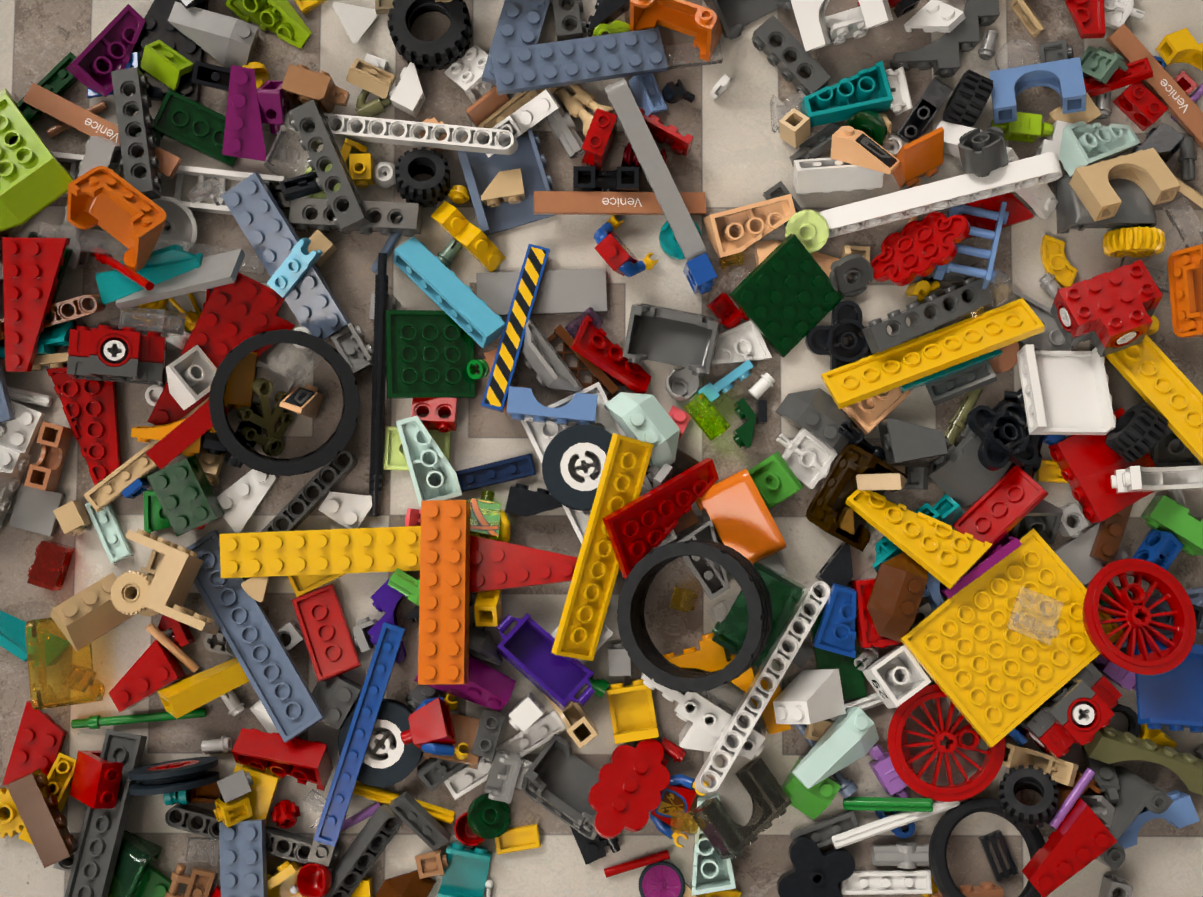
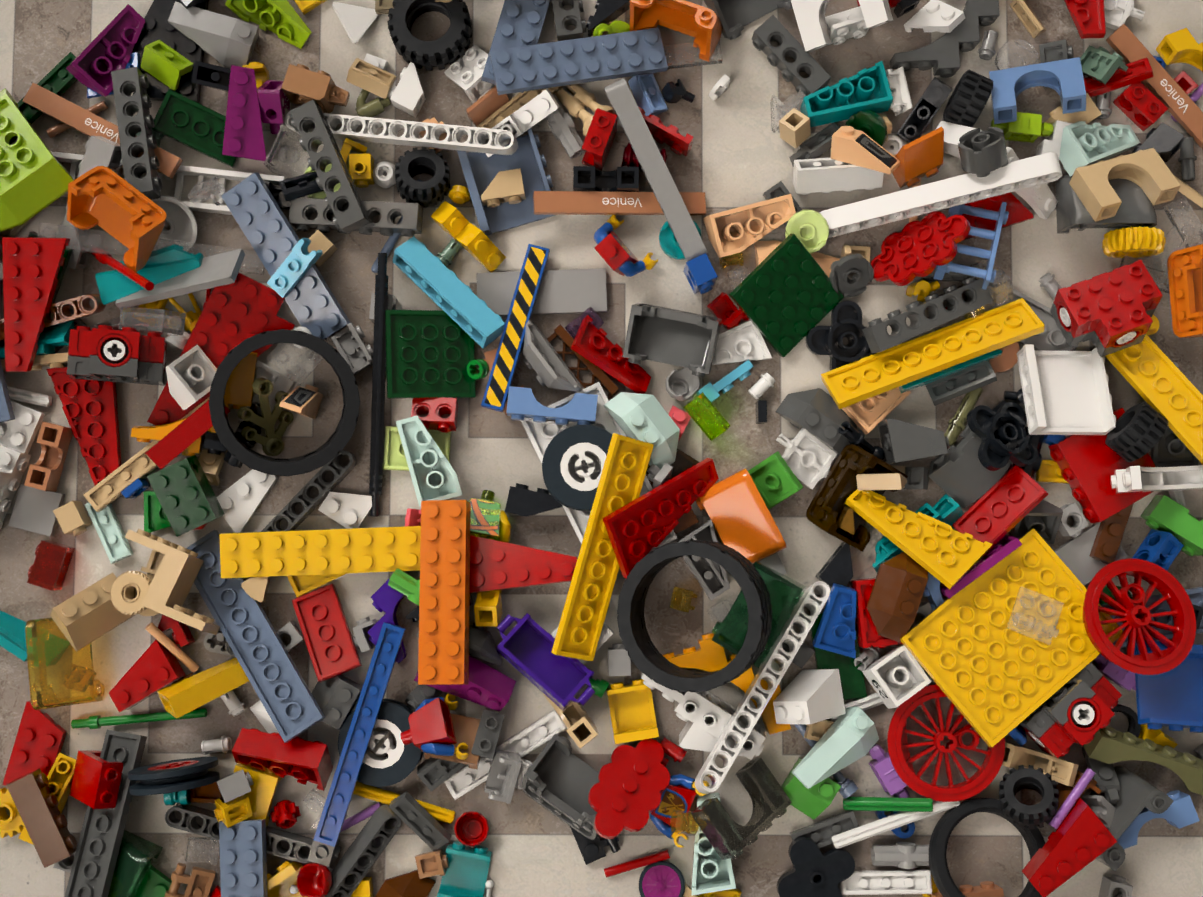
white tile [145,385,164,406] -> none
dark blue tile [455,453,536,493] -> none
dark green tile [467,793,511,840] -> none
yellow tile [494,823,541,855] -> none
white brick [508,692,545,732] -> none
dark green slope [733,398,756,450] -> none
black tile [979,830,1018,882] -> none
yellow tile [1040,234,1078,288] -> none

